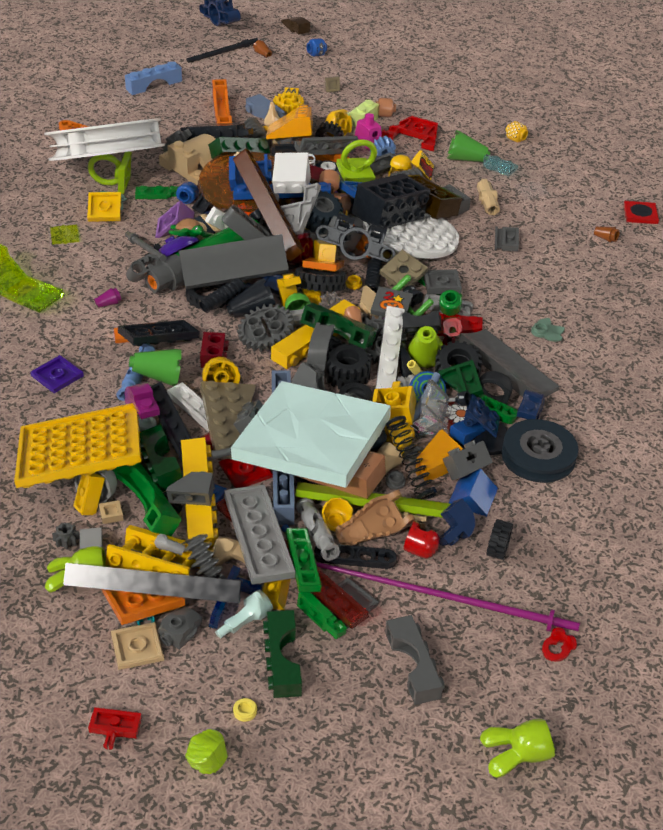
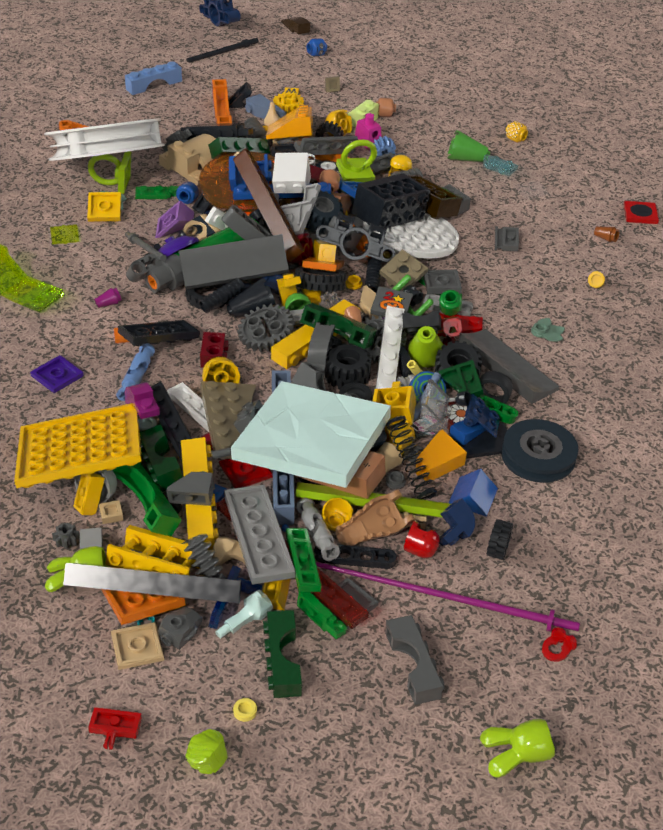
bright green cone [129,349,181,386] -> none
light grey arm [154,534,185,555] -> none
green animal [169,218,214,238] -> none
dark orange cone [253,40,272,58] -> none
red wing [381,116,438,151] -> none
slope [411,150,434,180] -> none
dark grey brick [443,440,493,481] -> none
tan piece [477,179,500,215] -> none
dark blue brick [516,389,545,419] -> none
none -> black slope [228,82,252,108]
none -> yellow tile [588,271,605,288]

